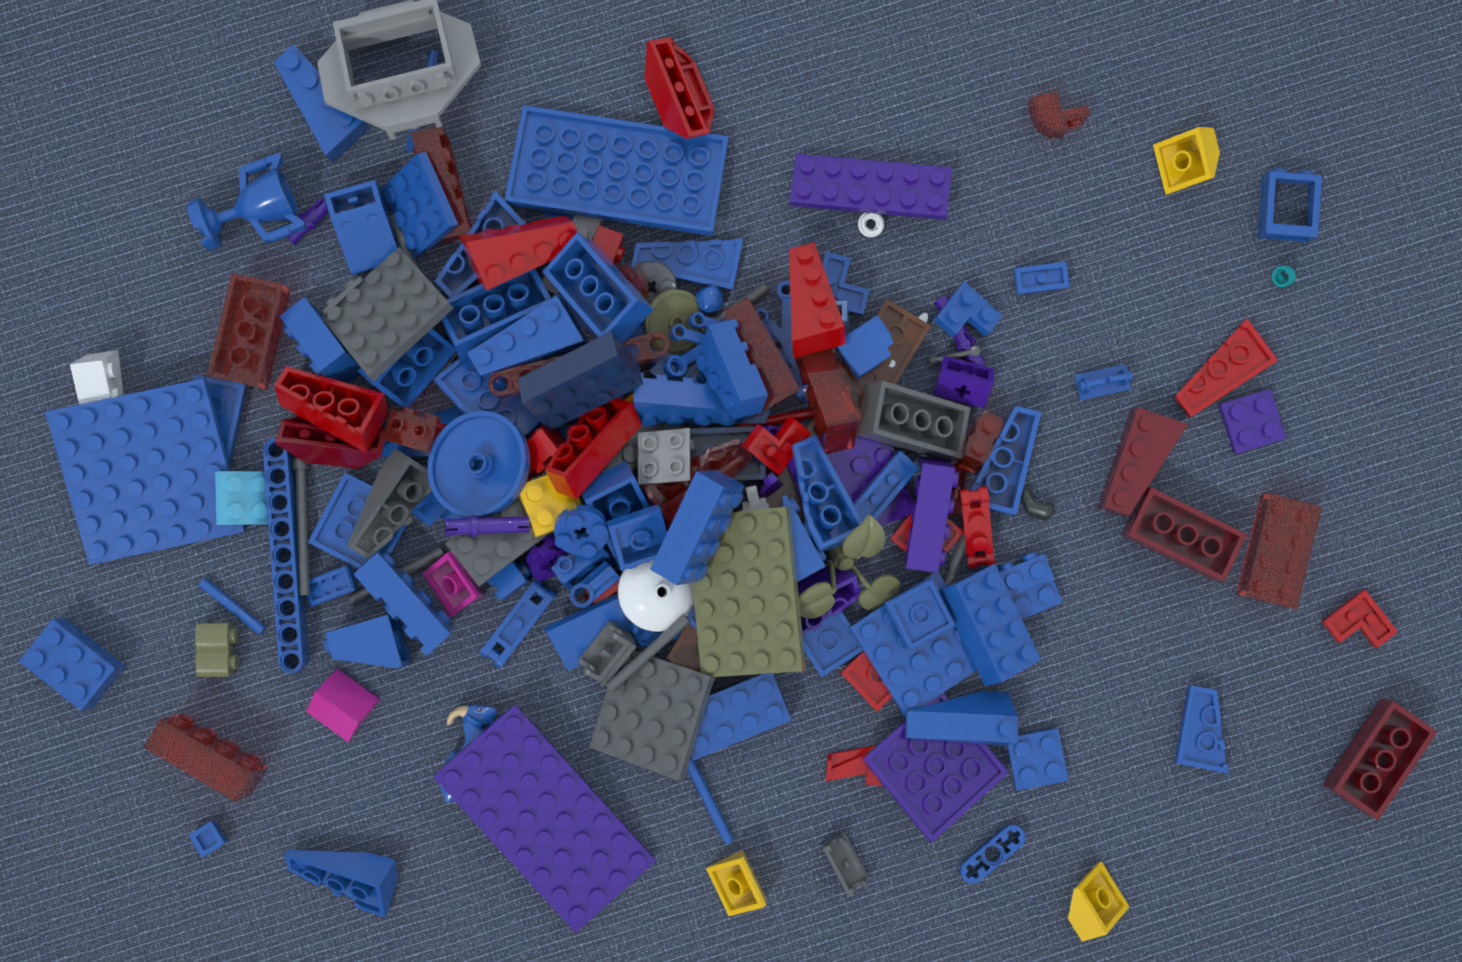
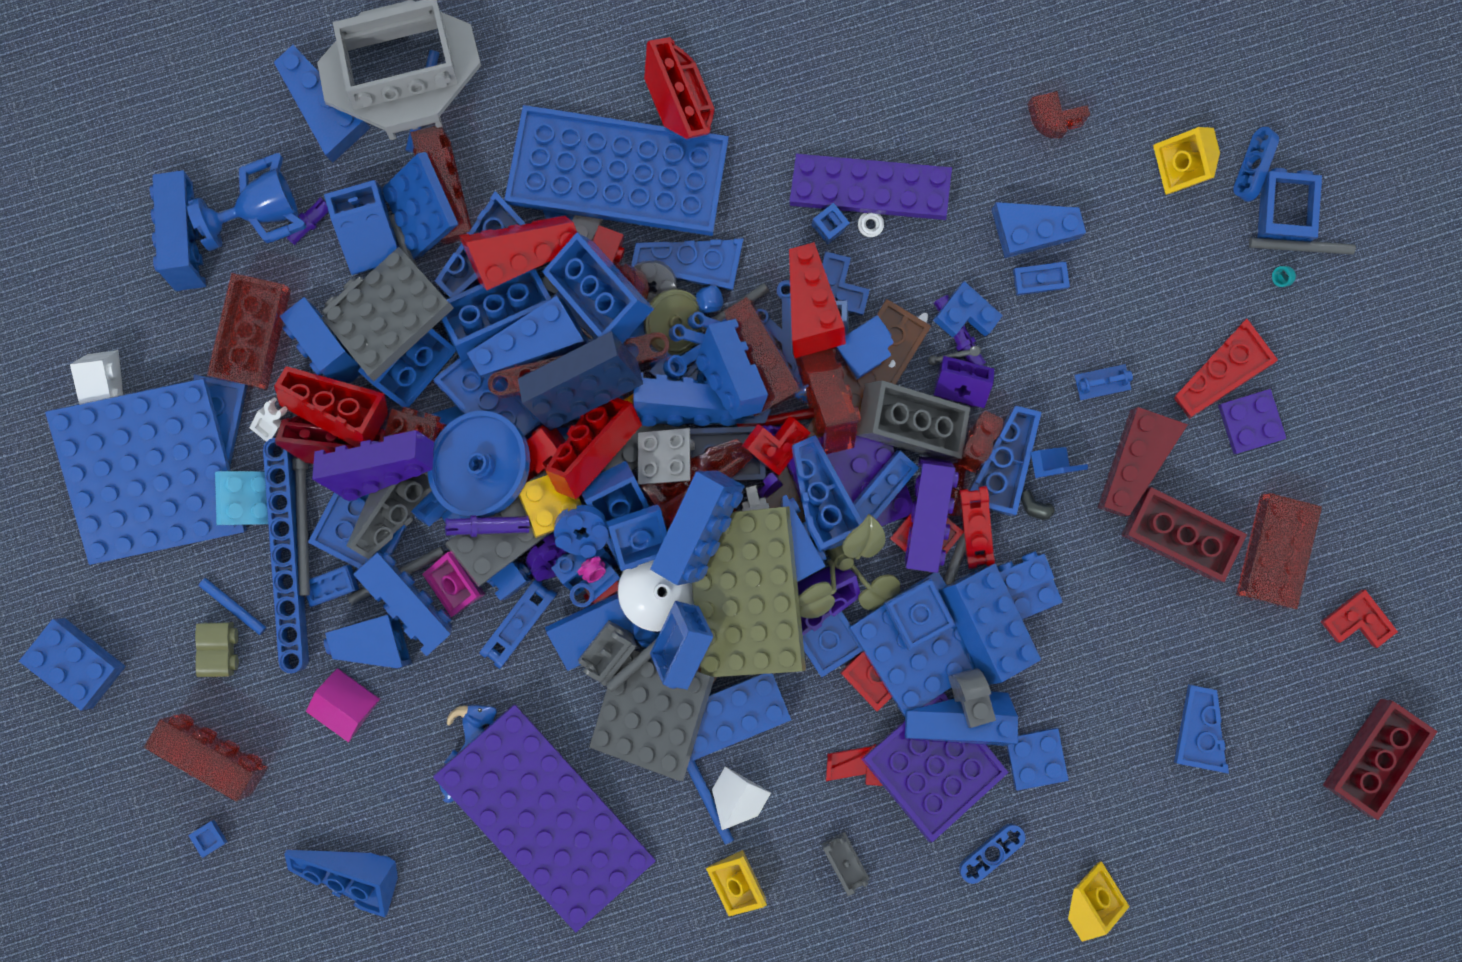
none -> blue wedge [150,170,206,291]
none -> white plate [250,397,287,441]
none -> dark purple wedge [312,430,434,501]
none -> dark pink plate [577,556,606,583]
none -> blue window [650,601,714,690]
none -> white slope [712,766,771,830]
none -> blue brick [811,203,850,245]
none -> dark grey brick [948,668,996,728]
none -> blue wedge [991,202,1086,258]
none -> blue panel [1031,447,1088,478]
none -> blue beam [1233,127,1279,202]
none -> dark grey bar [1249,237,1356,255]

